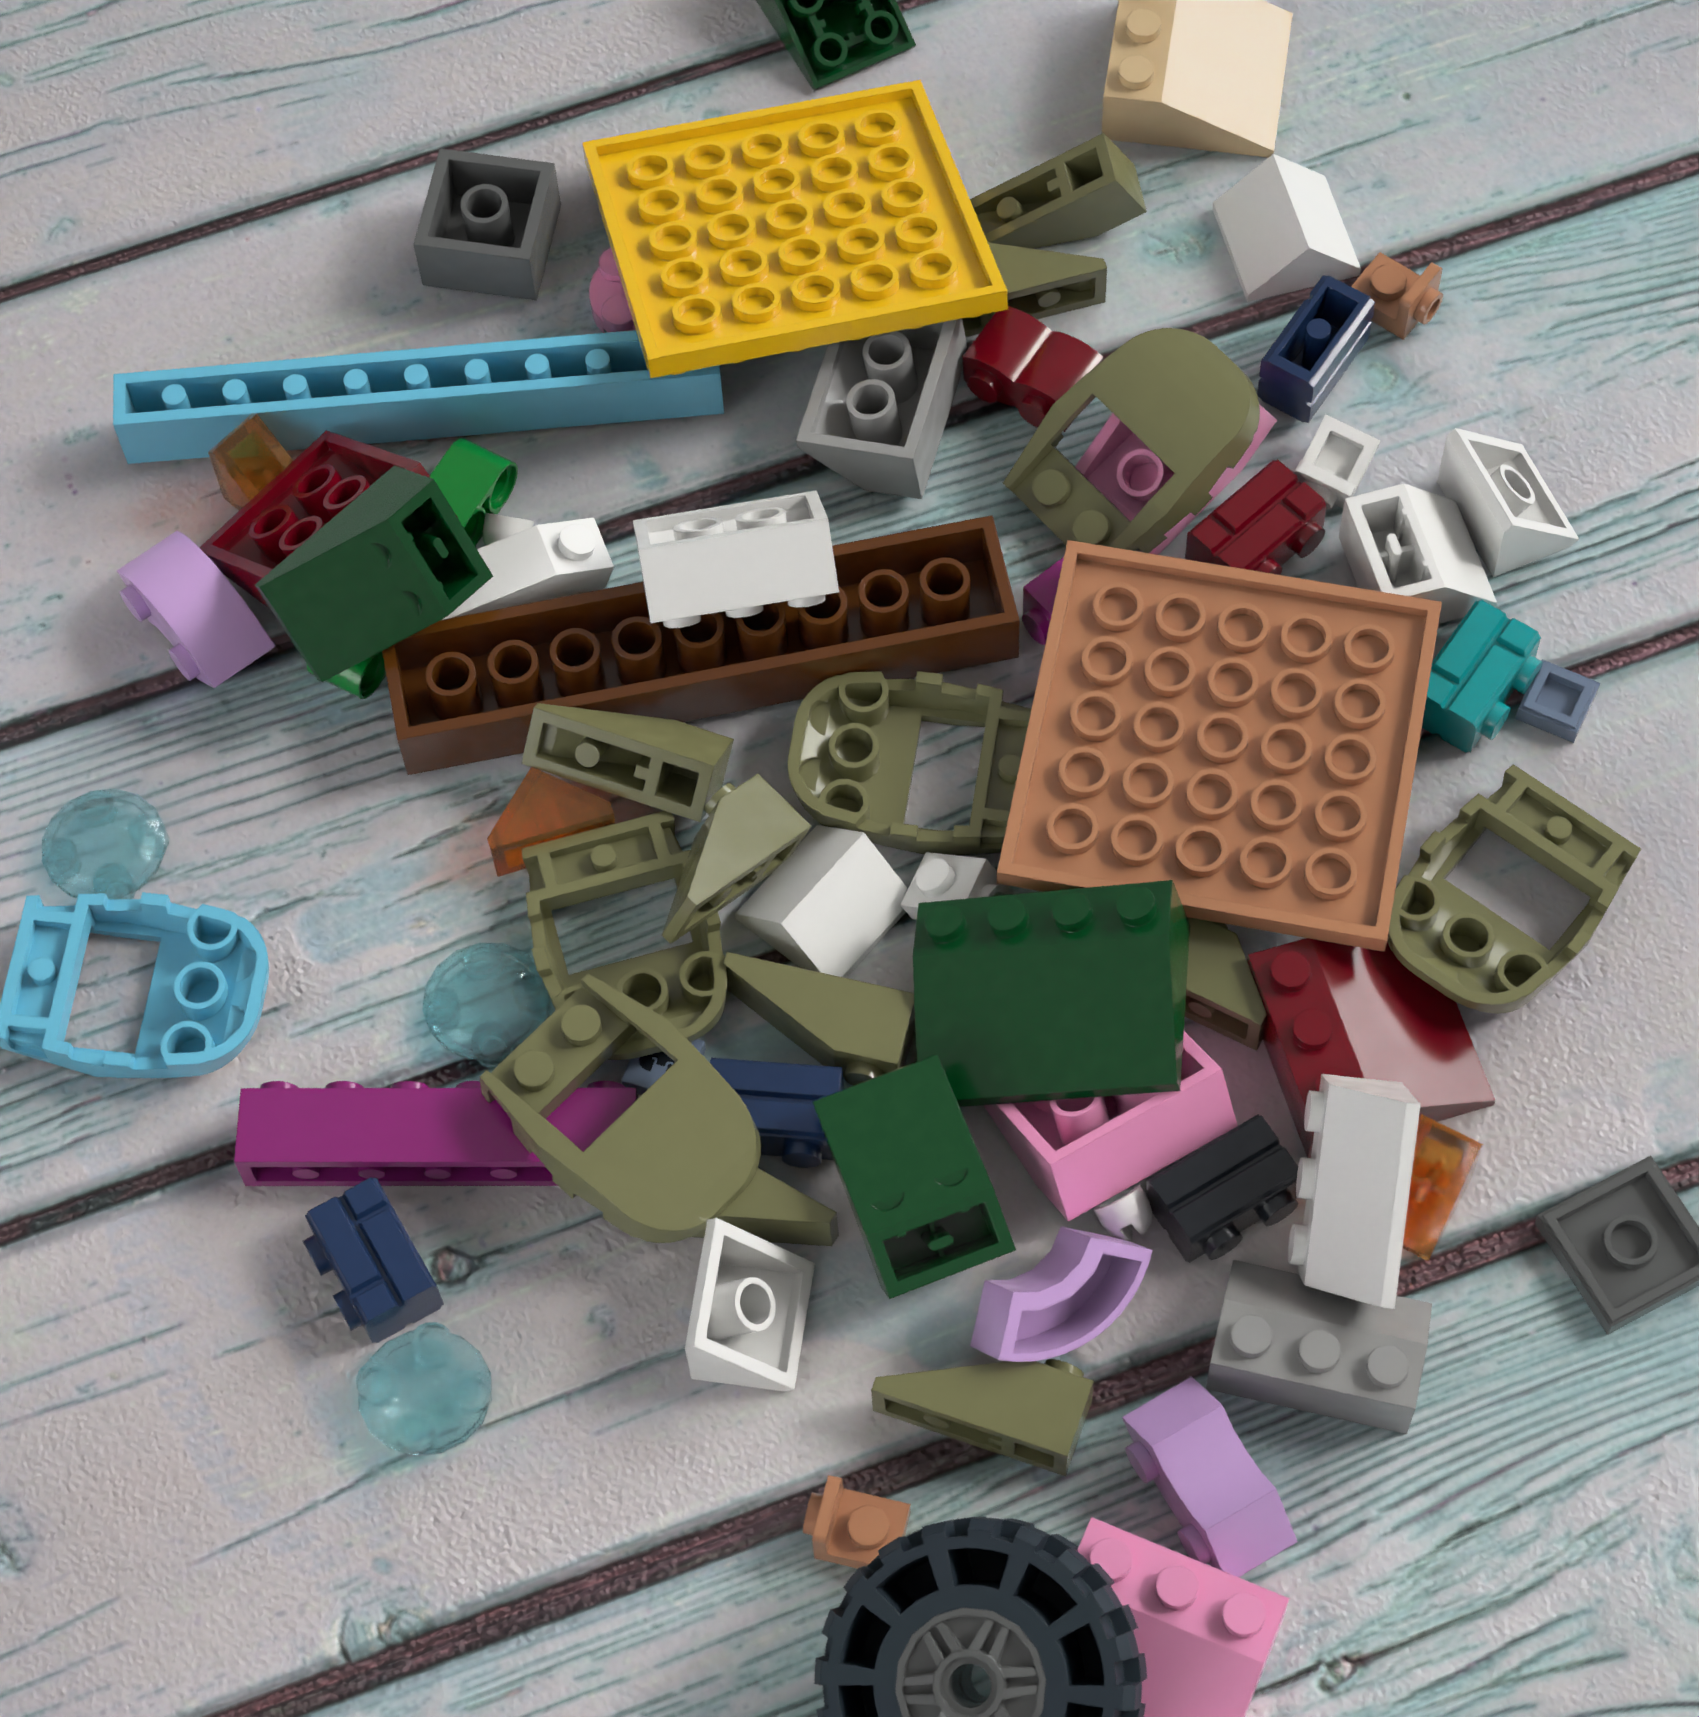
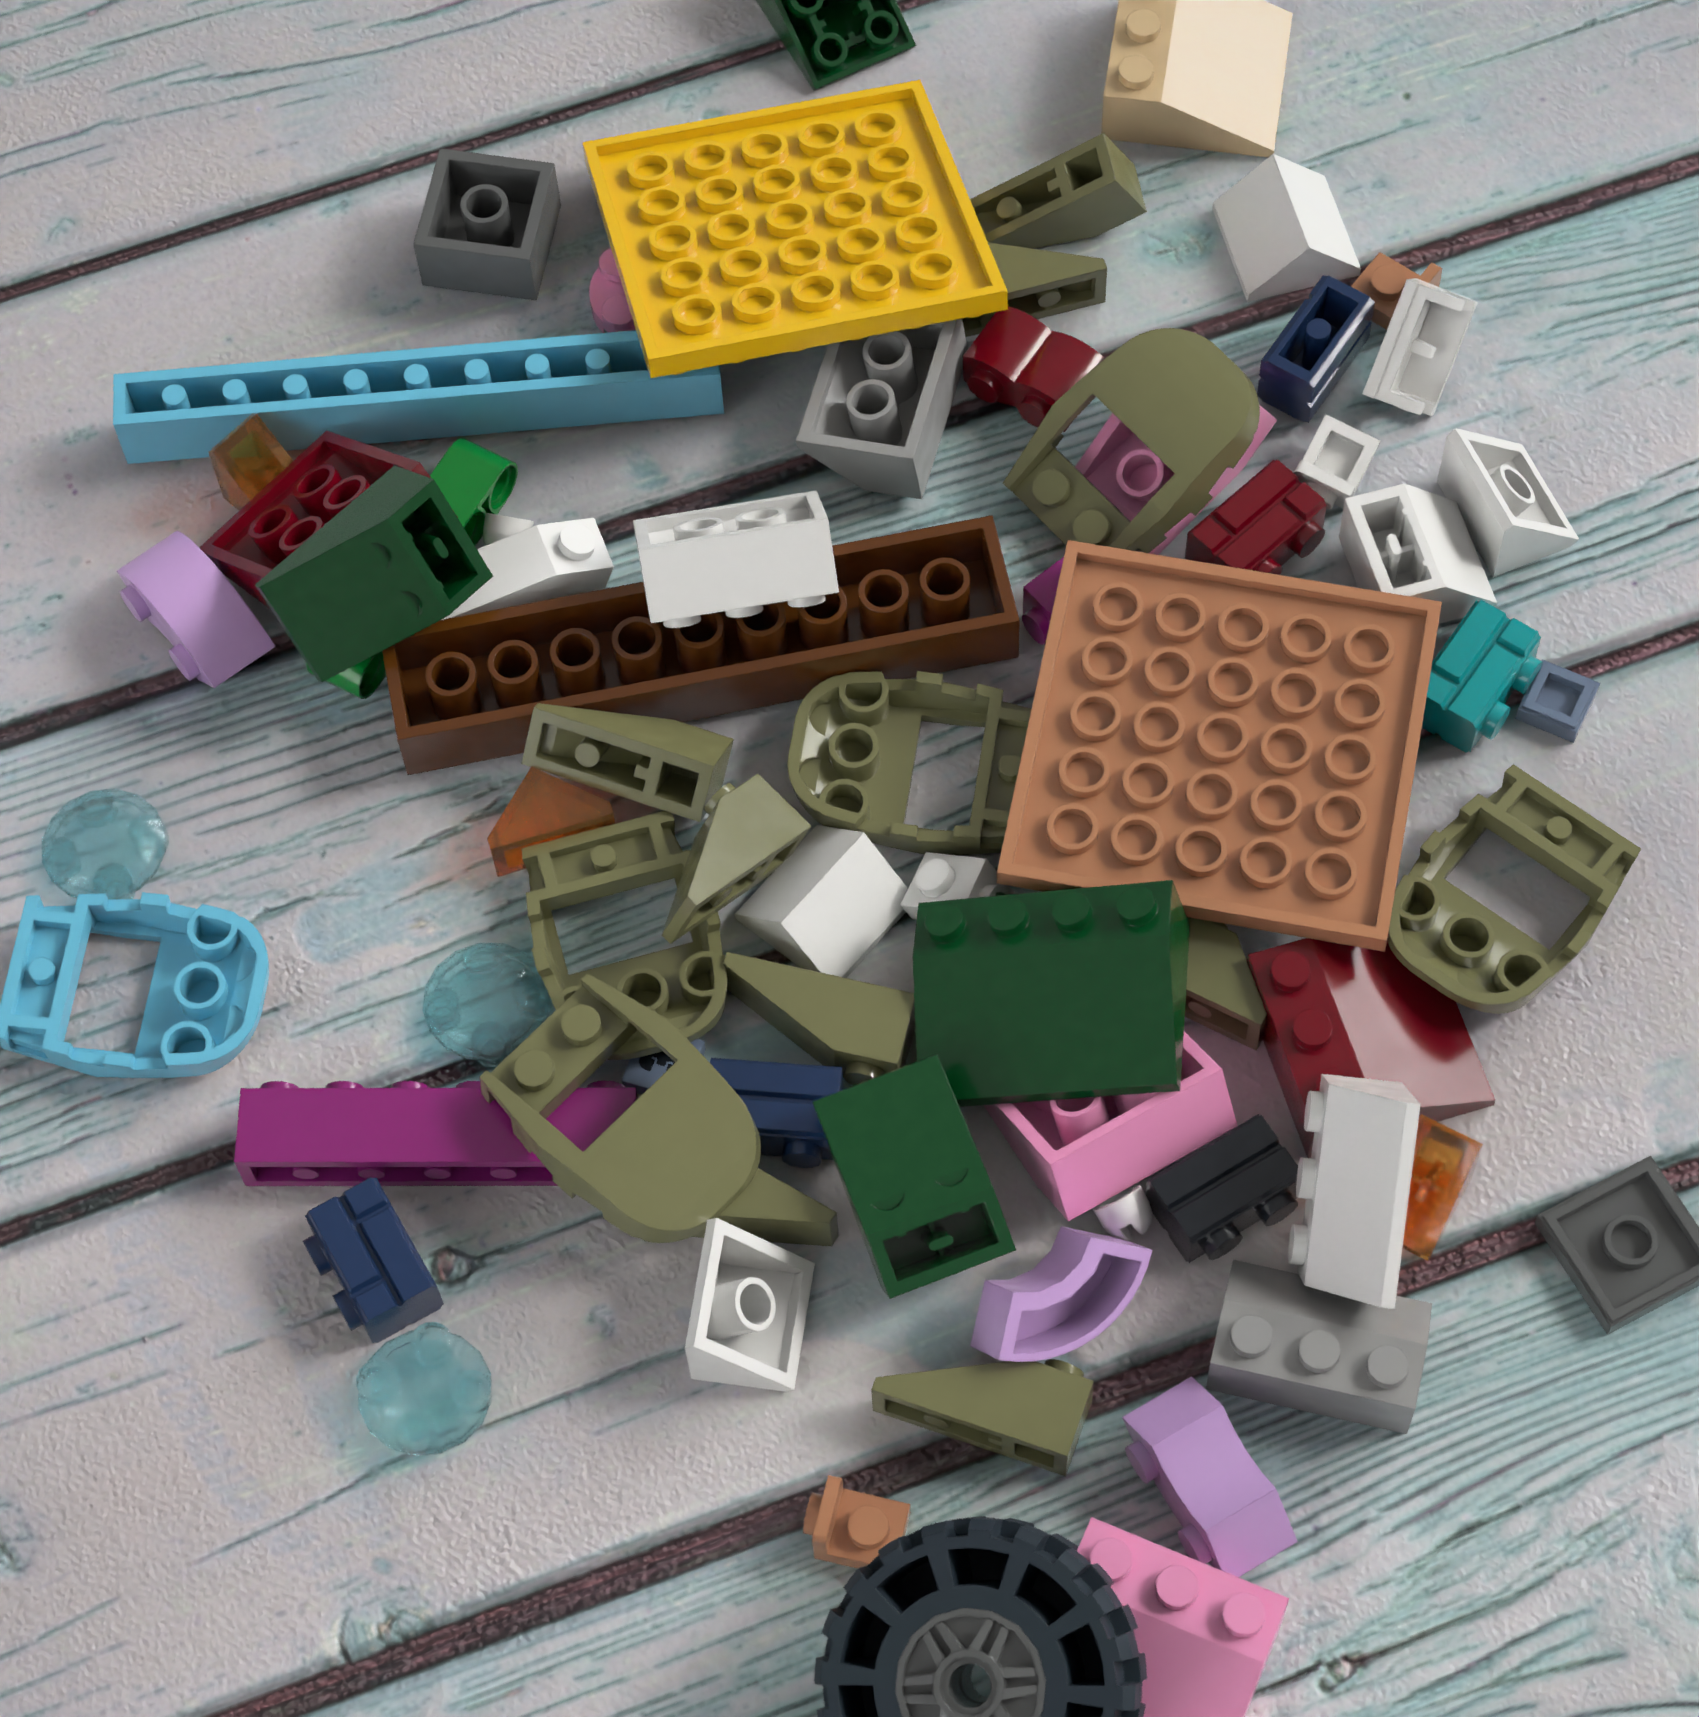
none -> white hinge [1362,278,1478,416]

